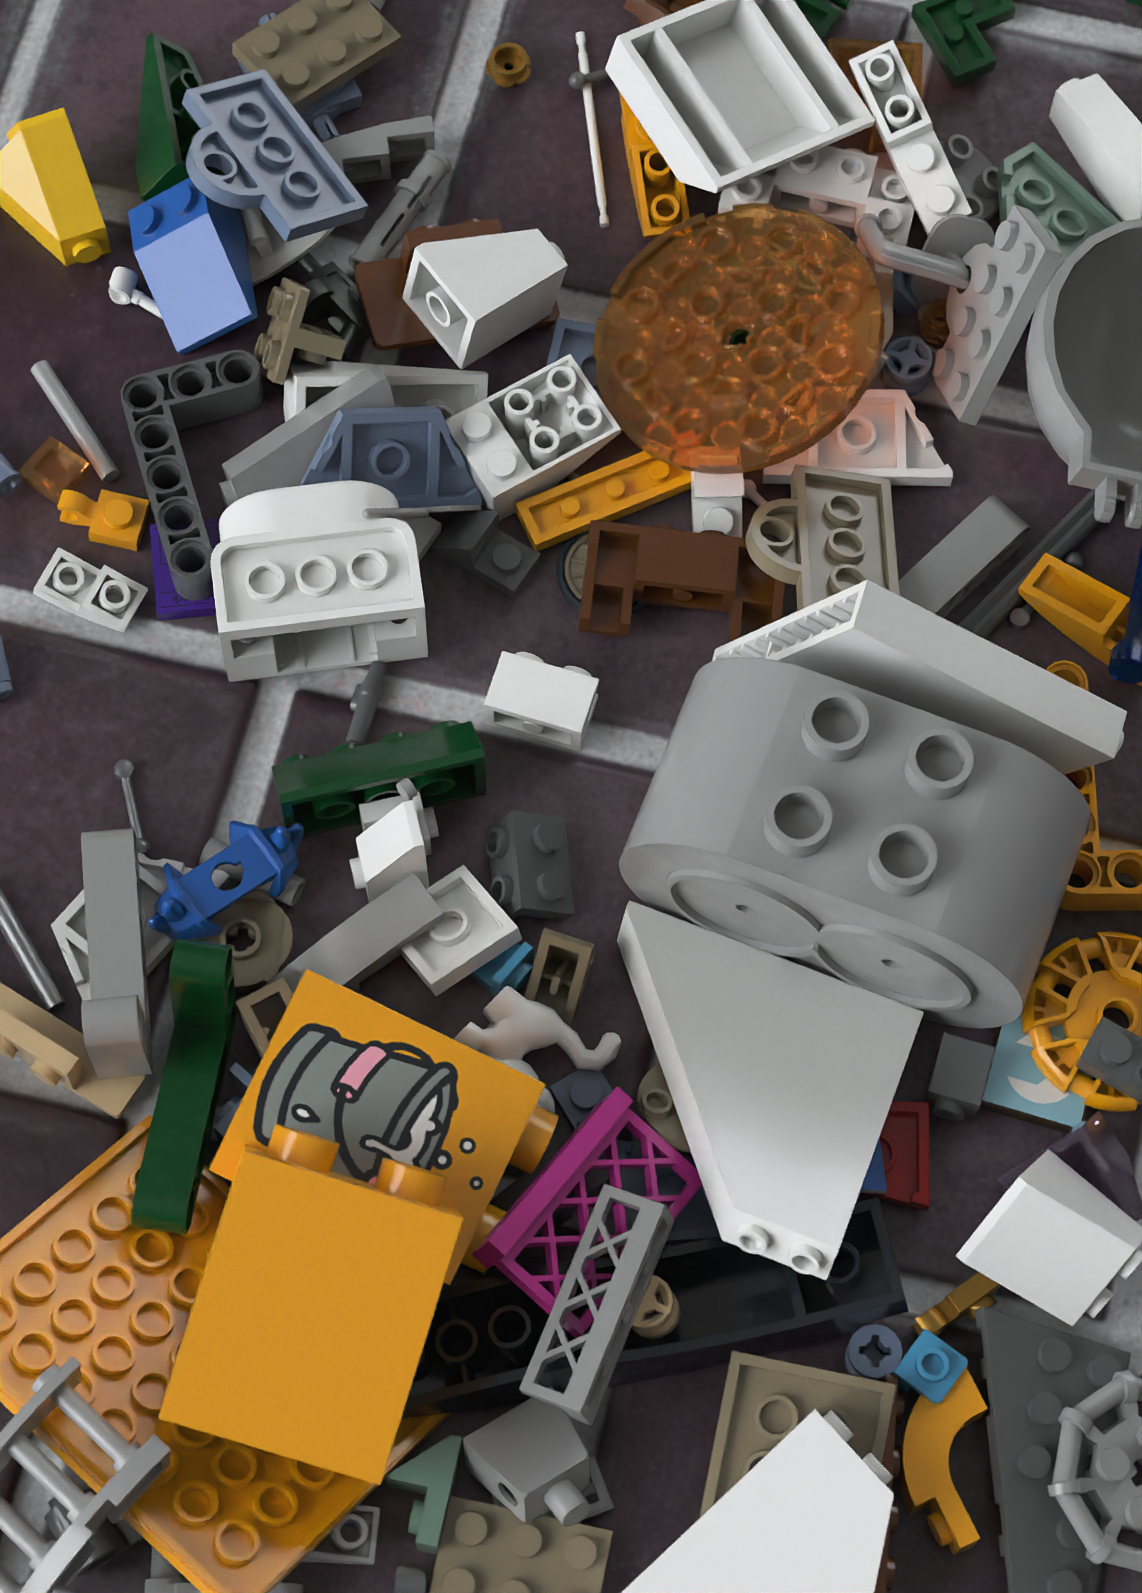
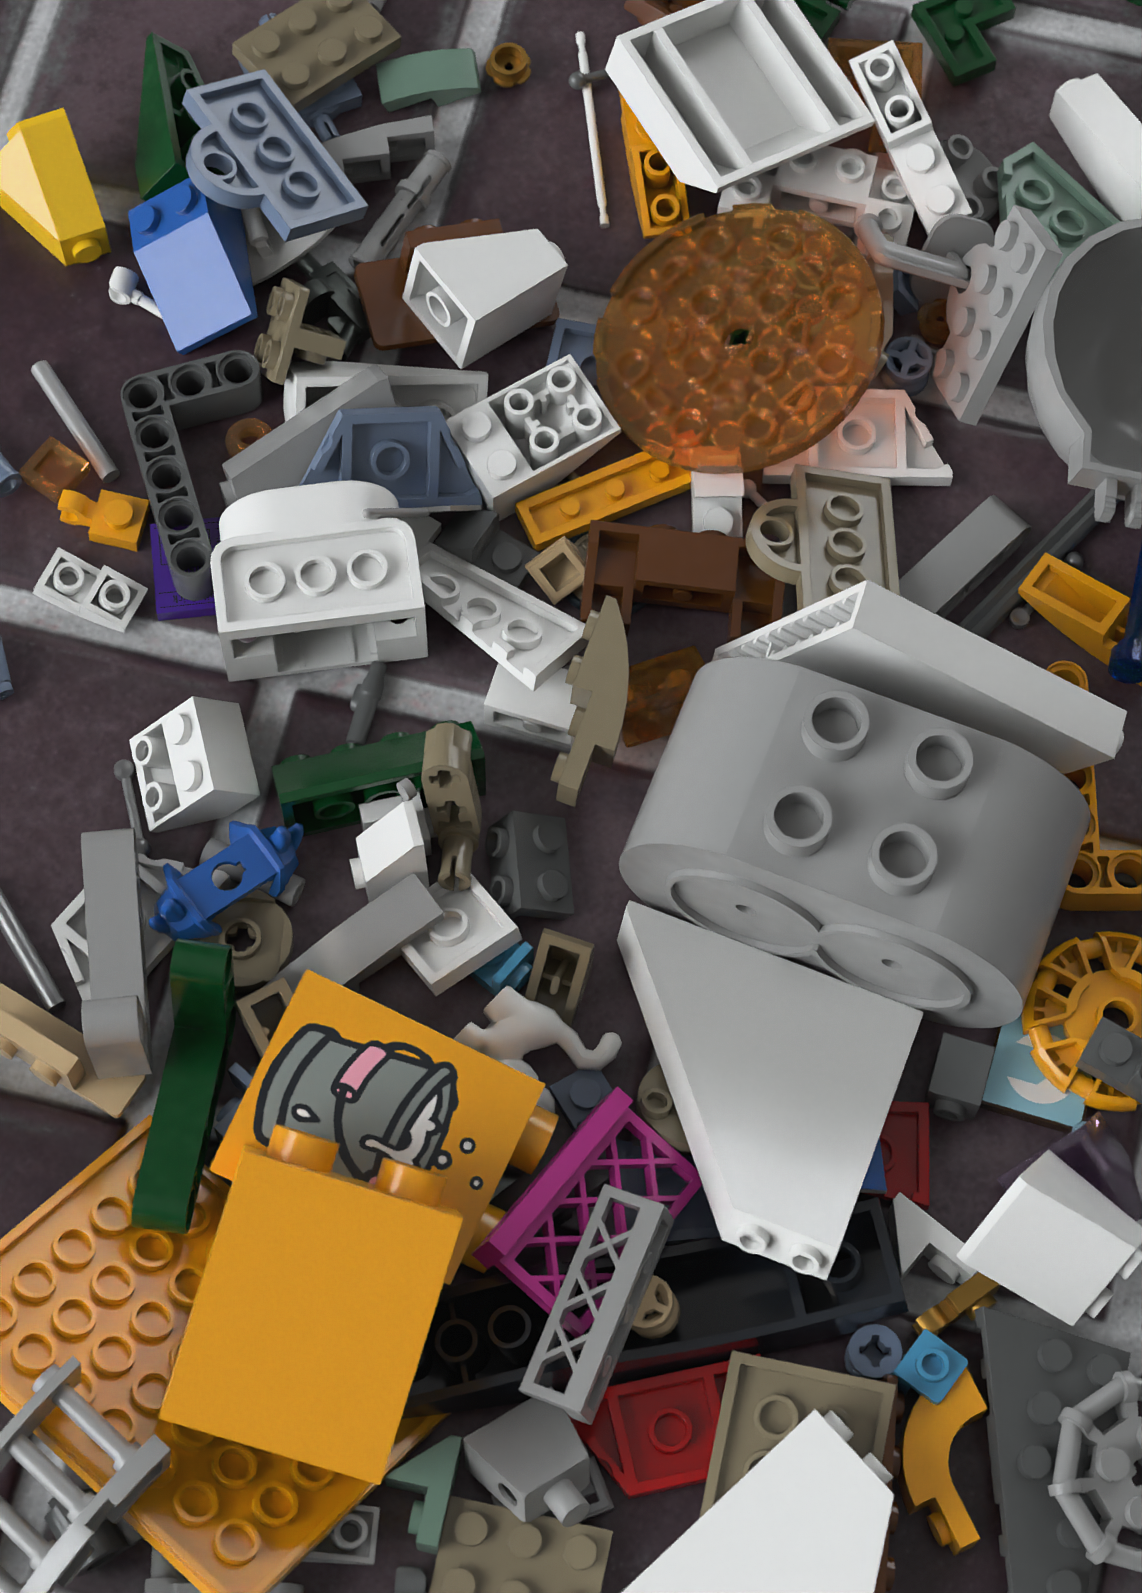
none -> white slope [129,696,260,833]
none -> clear orange plate [225,418,272,458]
none -> sand green slope [376,48,481,112]
none -> white wing [417,542,589,691]
none -> dark tan beam [421,723,482,891]
none -> tan slope [524,536,585,605]
none -> dark tan slope [551,595,629,807]
none -> red wing [567,1354,761,1499]
none -> clear orange bracket [621,645,705,748]
none -> white slope [888,1192,978,1285]

